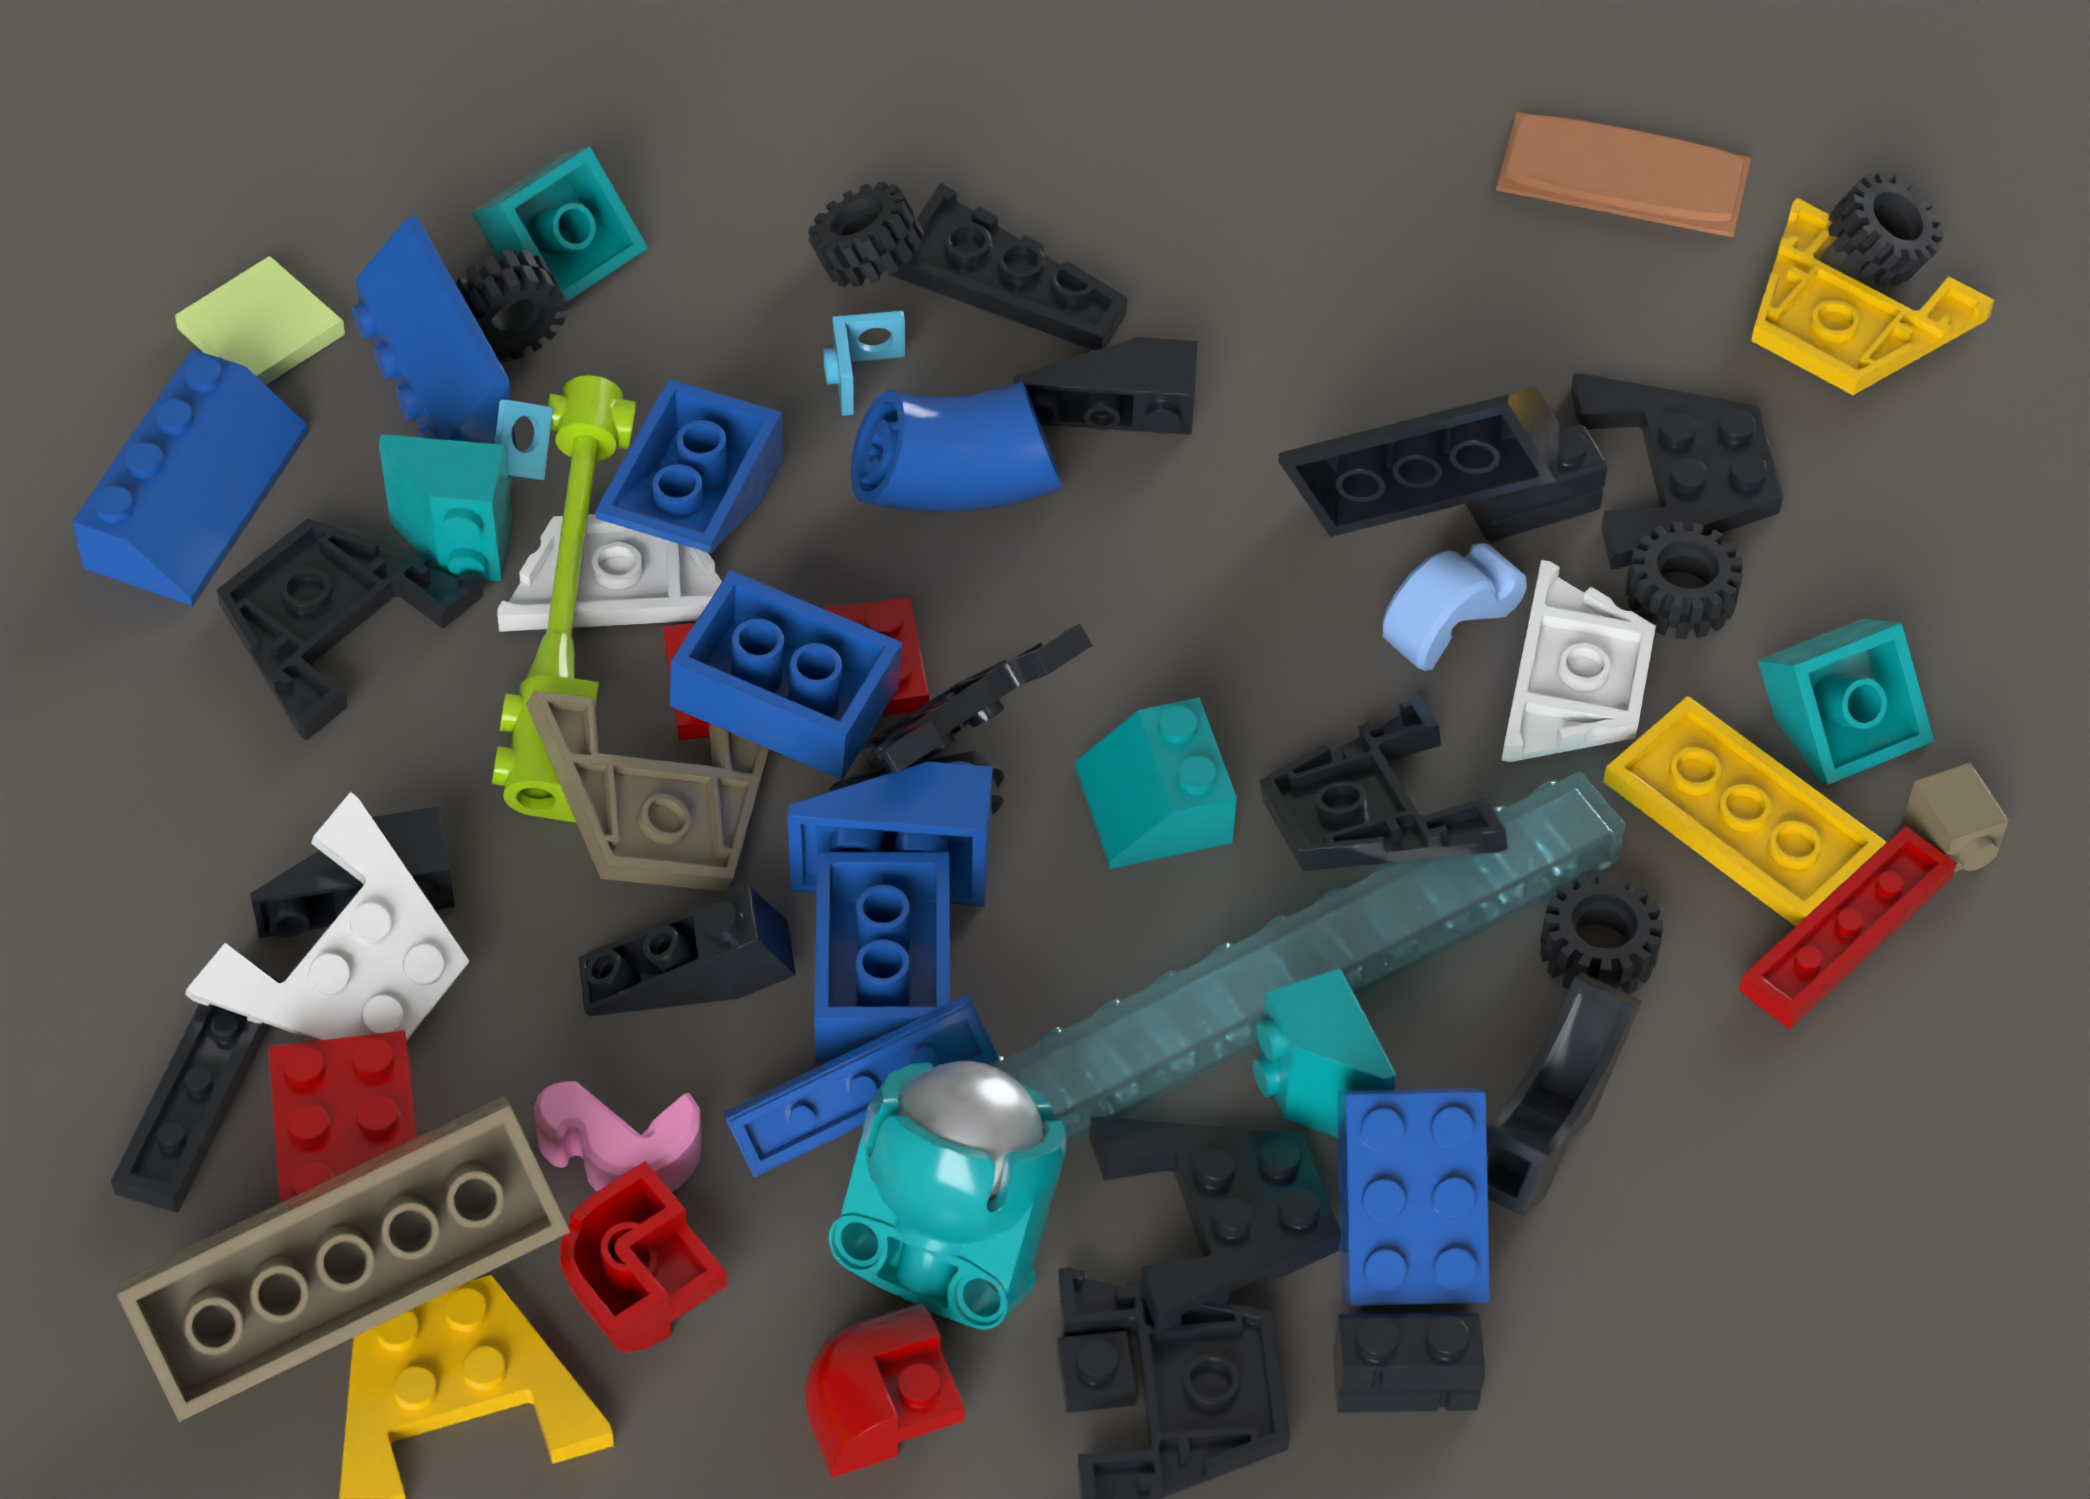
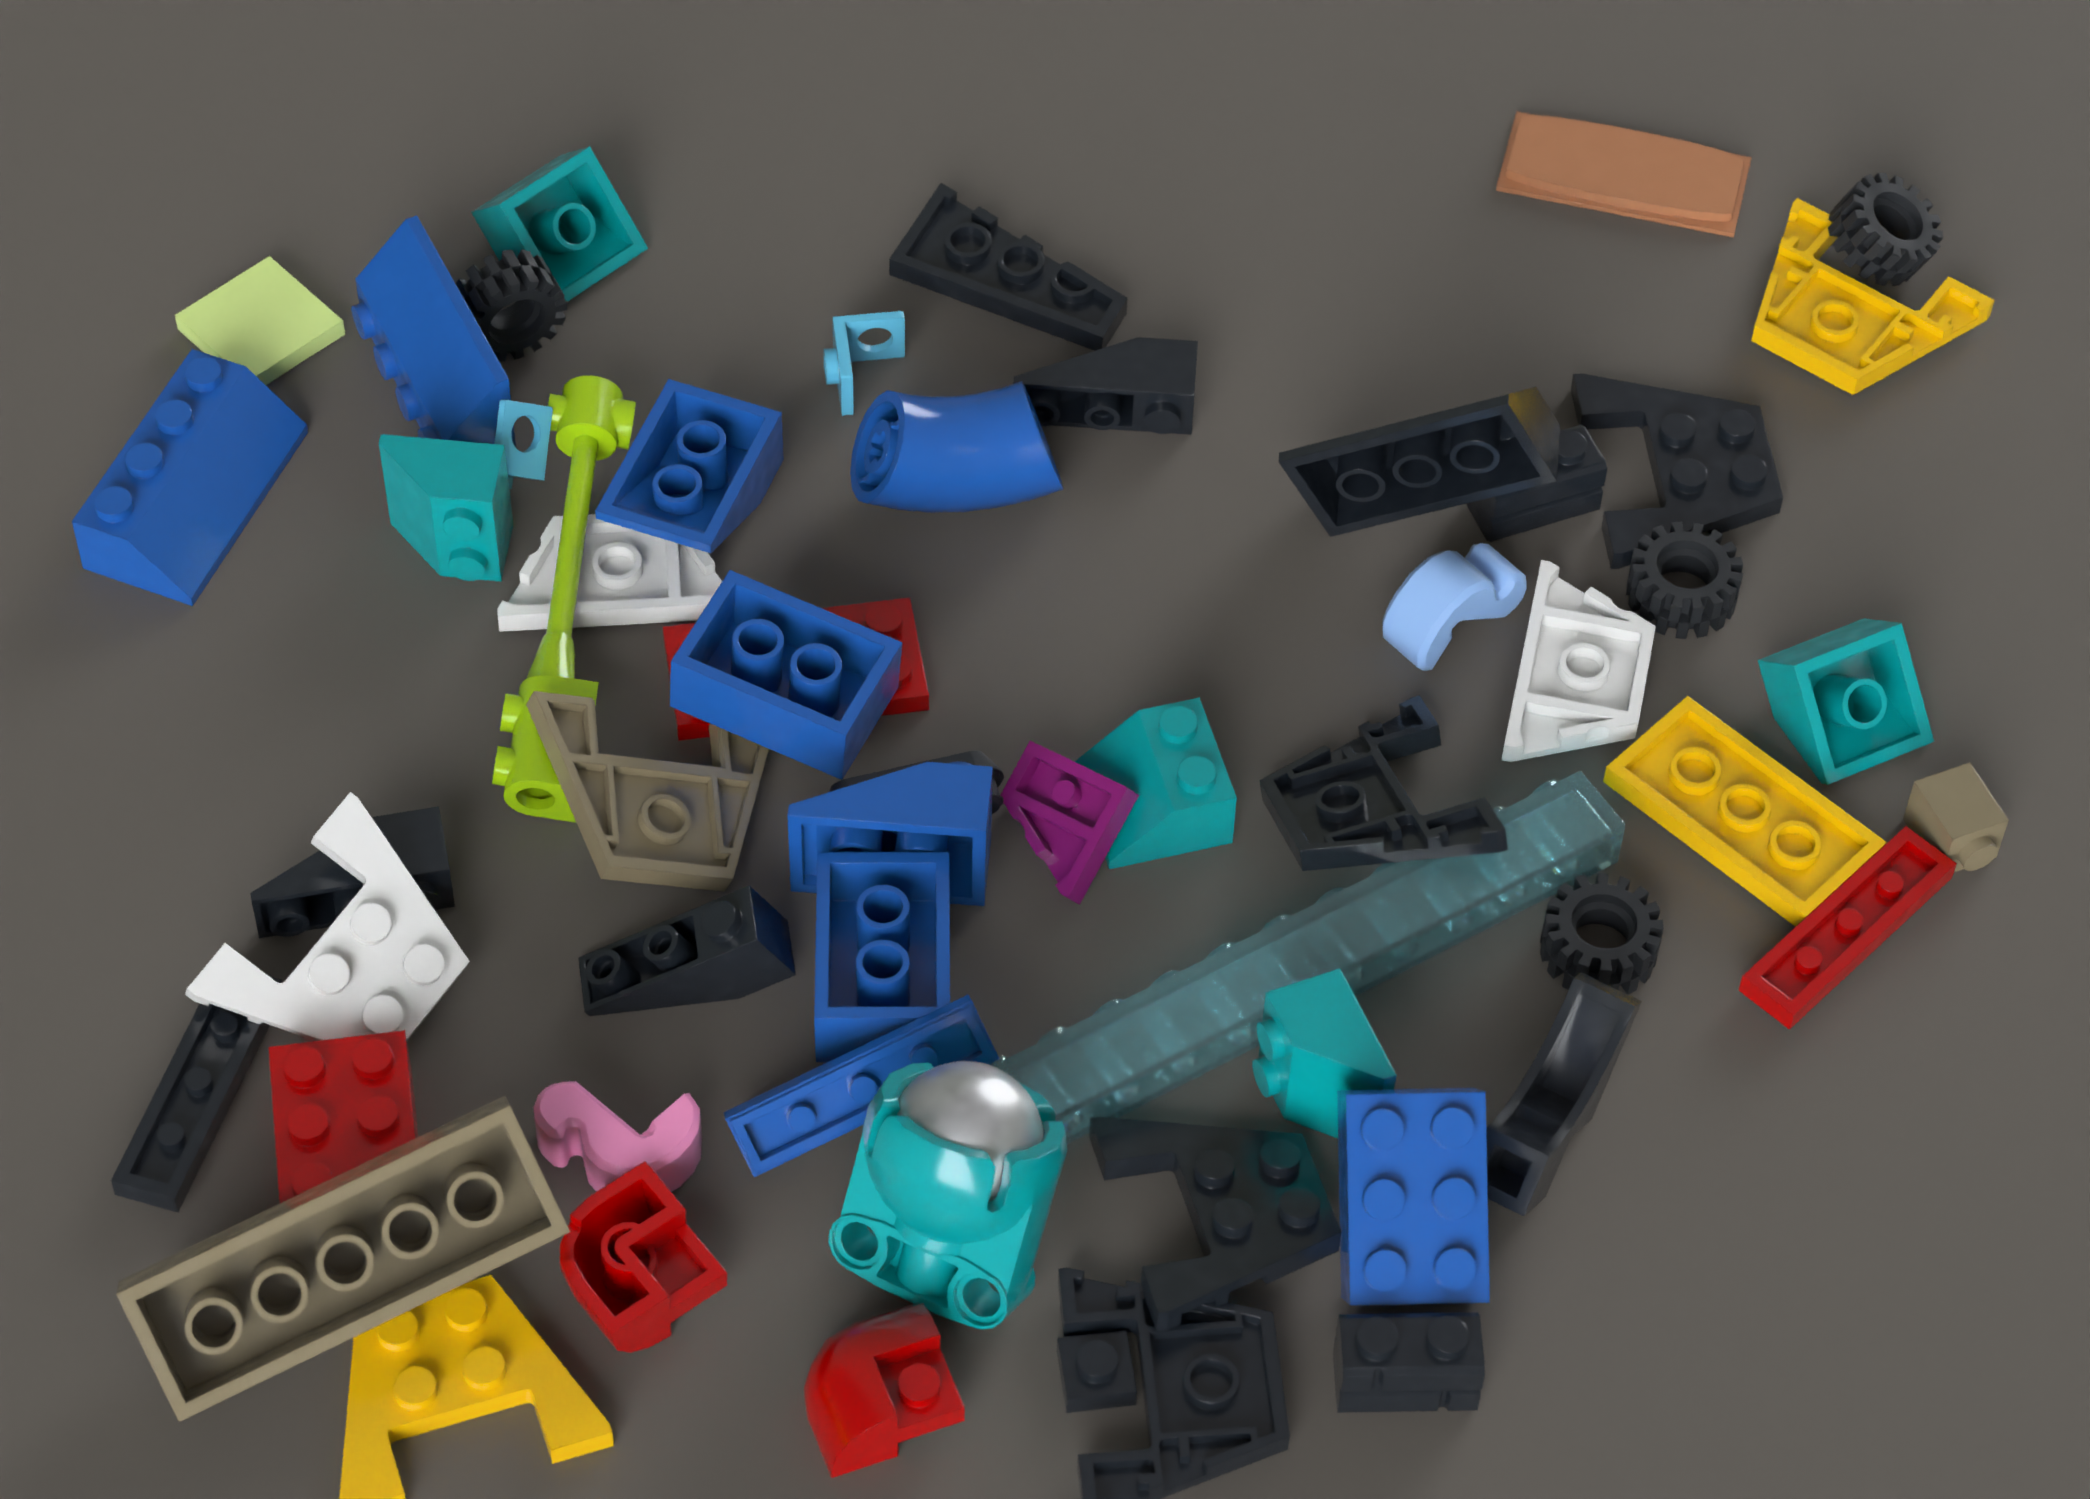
black wing [217,518,483,741] -> none
black tyre [808,182,924,287] -> none
black wing [860,623,1093,774] -> none
none -> magenta wing [1000,740,1139,905]

